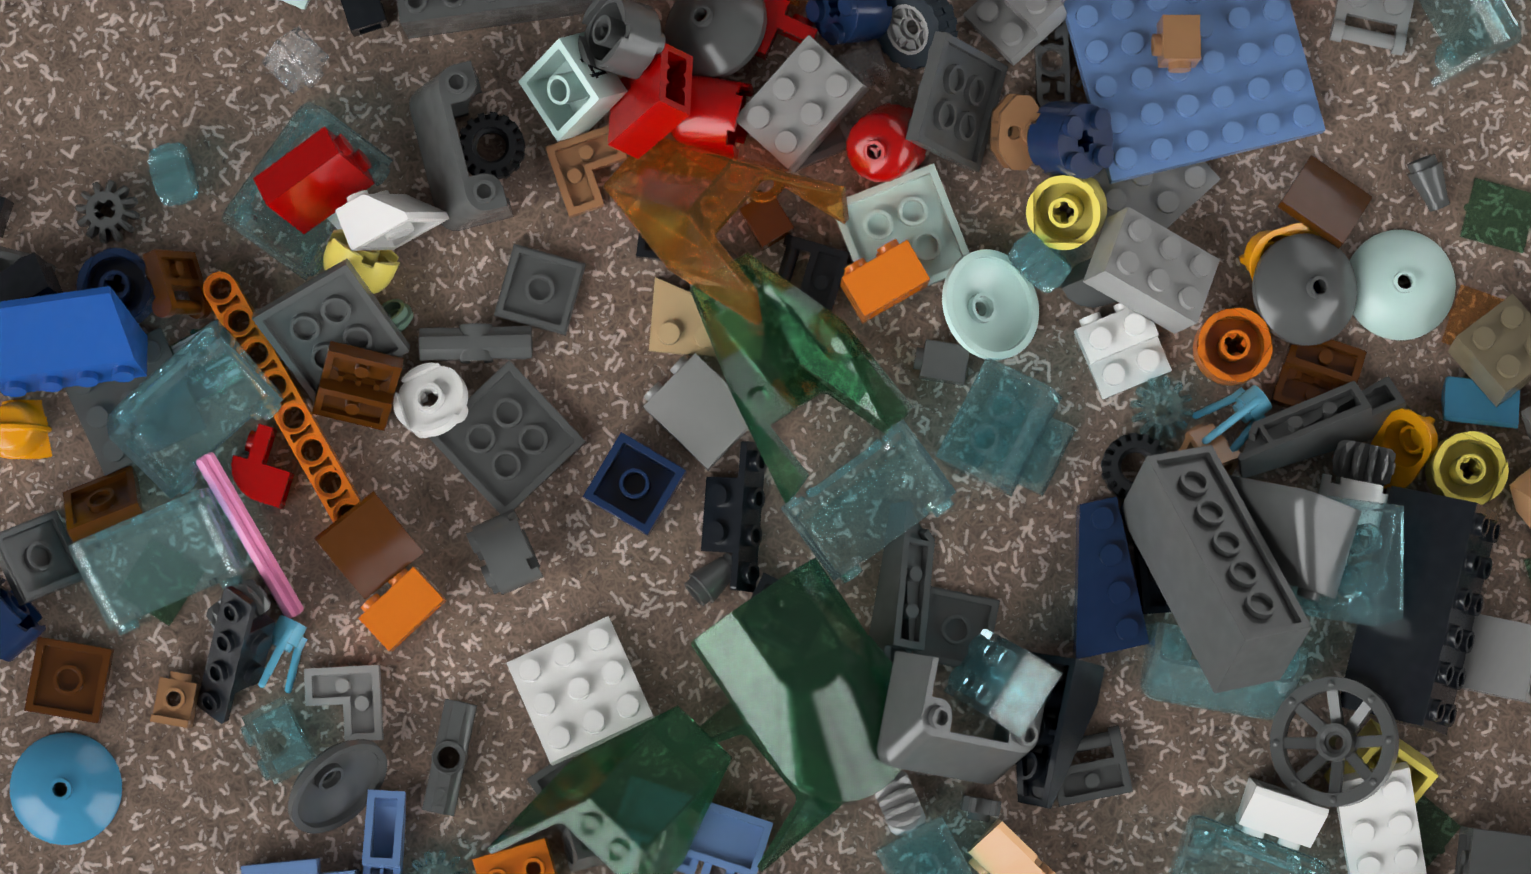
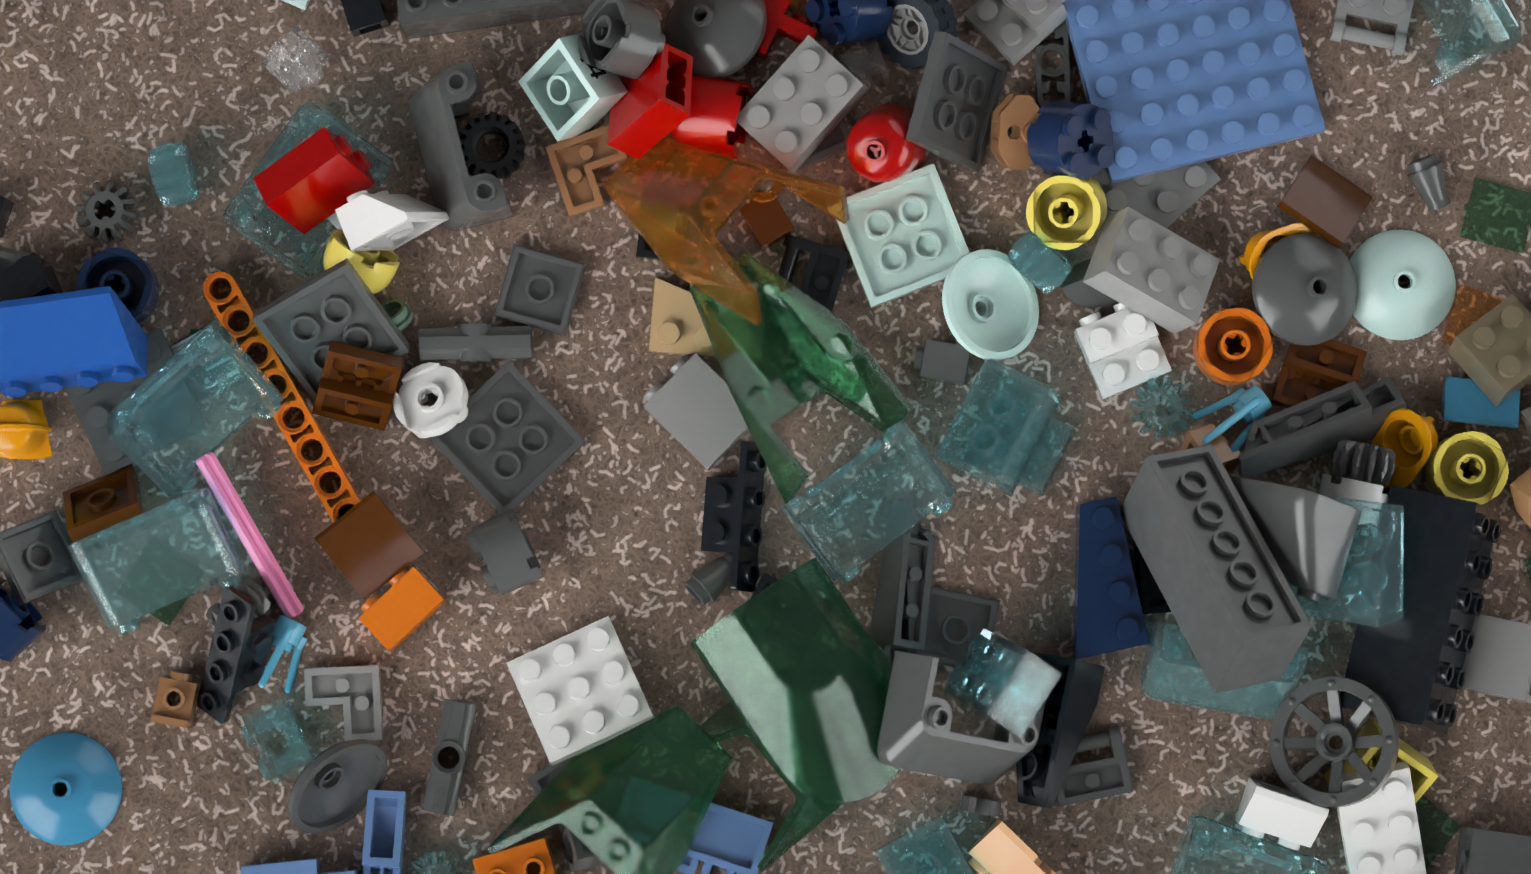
reddish brown plate [24,637,114,723] -> none
reddish brown plate [142,249,212,319] -> none
red brick [231,424,295,510] -> none
dark blue brick [583,432,687,537] -> none
orange brick [840,239,930,324] -> none
light grey gear [872,770,926,836] -> none
black tyre [1101,433,1167,499] -> none
medium nougat brick [1151,15,1201,73] -> none

